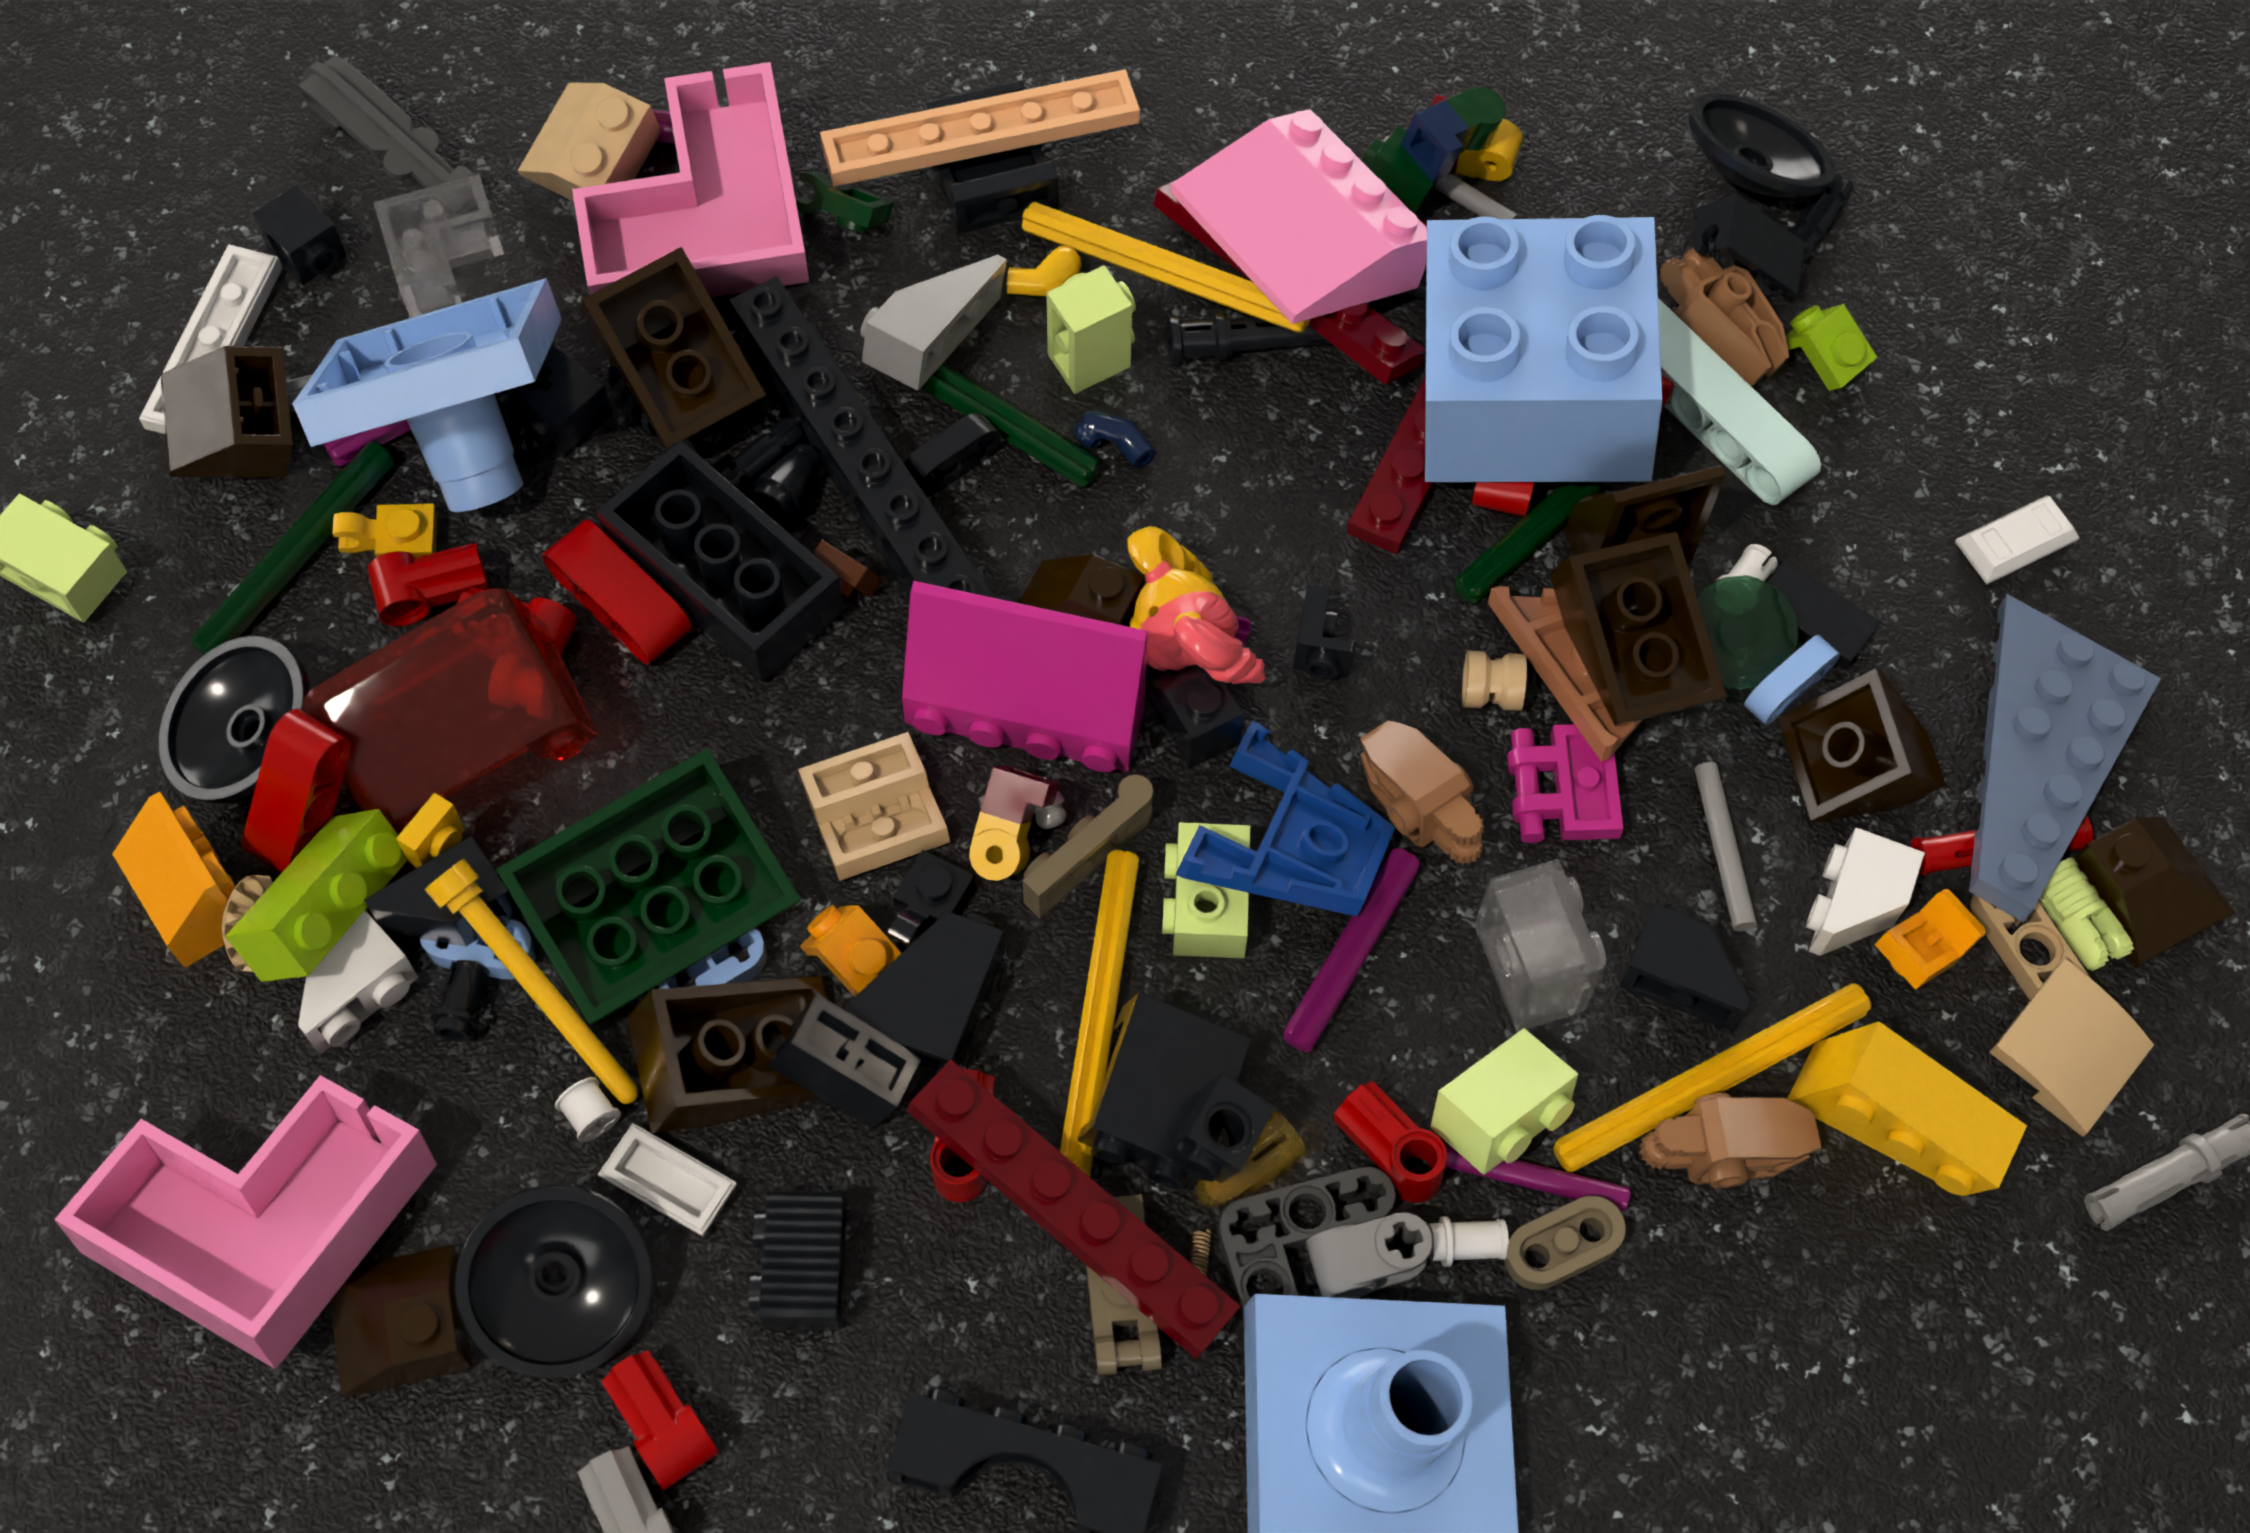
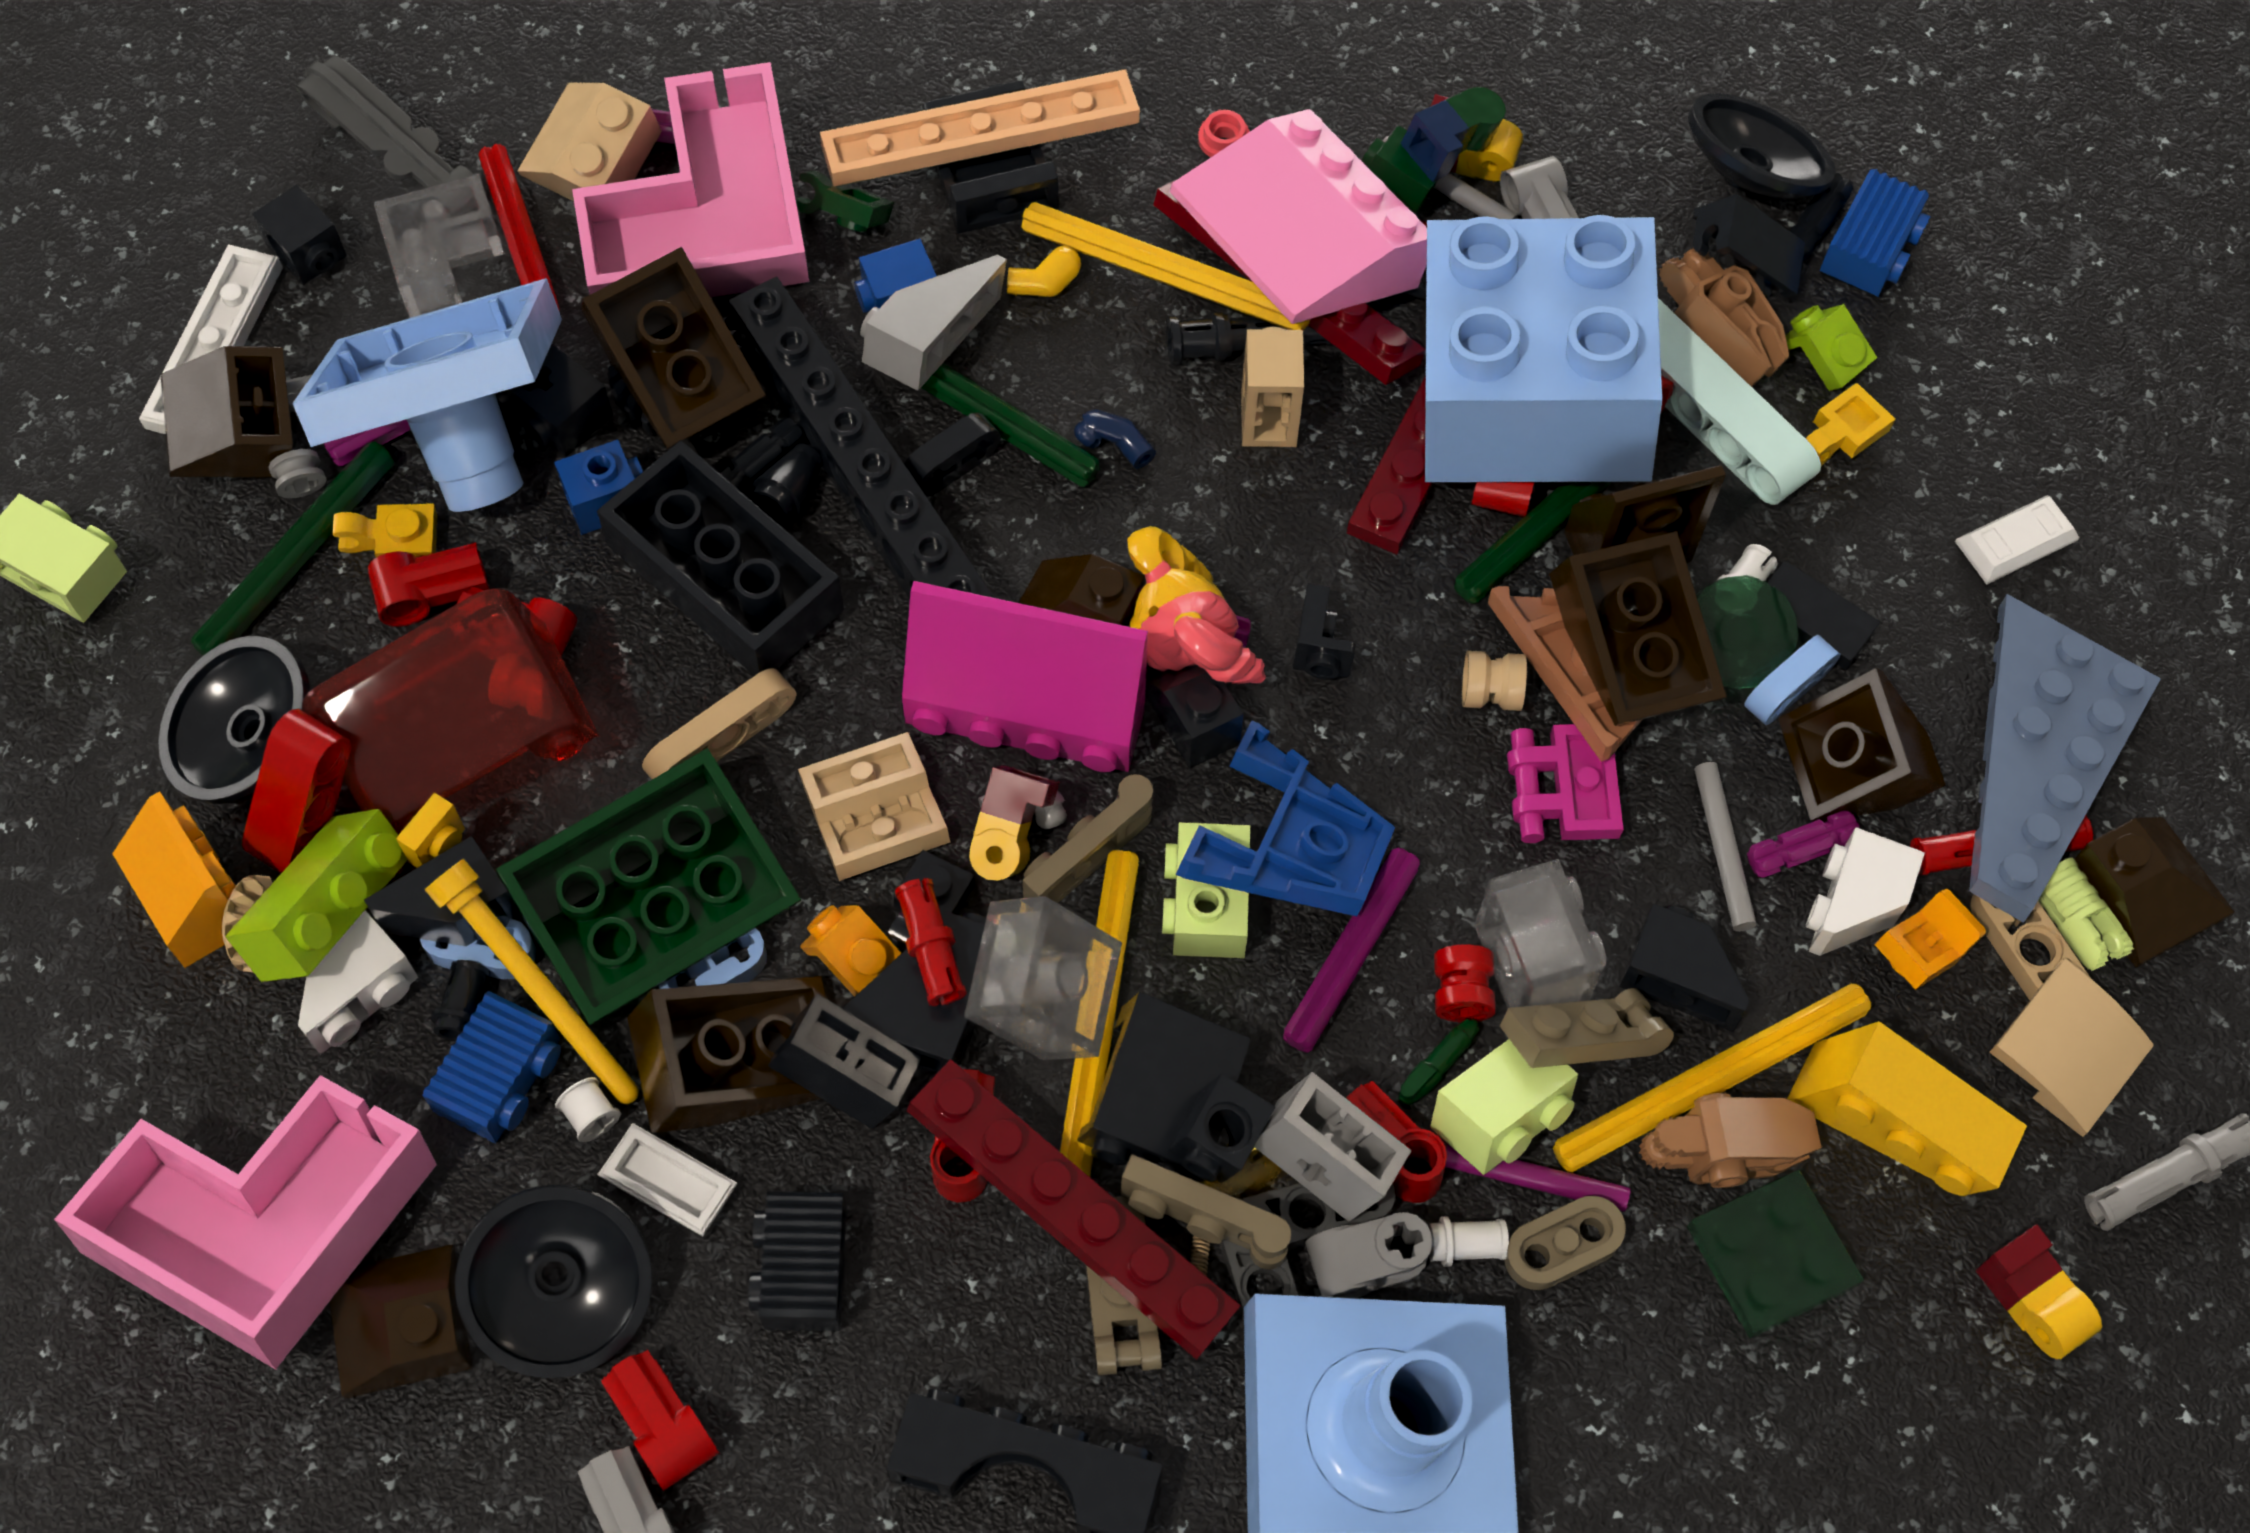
red beam [541,519,692,665] -> none
reddish brown plate [813,540,883,599] -> none
yellowish green brick [1046,265,1136,394] -> none
medium nougat hinge [1360,720,1484,865] -> none
none -> light grey bush [268,449,327,498]
none -> blue brick [423,991,561,1143]
none -> red axle [478,143,560,311]
none -> blue brick [554,439,643,535]
none -> tan beam [642,668,796,779]
none -> blue brick [854,238,937,313]
none -> red pin [895,878,967,1006]
none -> clear brick [964,896,1122,1060]
none -> dark tan plate [1121,1155,1291,1270]
none -> coral plate [1198,110,1250,157]
none -> tan brick [1241,327,1304,447]
none -> light grey brick [1254,1072,1412,1222]
none -> dark green piece [1397,1018,1480,1107]
none -> red wheel [1434,944,1496,1023]
none -> light grey piece [1500,156,1579,219]
none -> dark tan plate [1500,988,1674,1068]
none -> clear green plate [1687,1170,1864,1338]
none -> magenta axle [1747,810,1860,878]
none -> yellow plate [1805,383,1896,466]
none -> blue brick [1819,169,1931,296]
none -> leg [1976,1224,2102,1360]

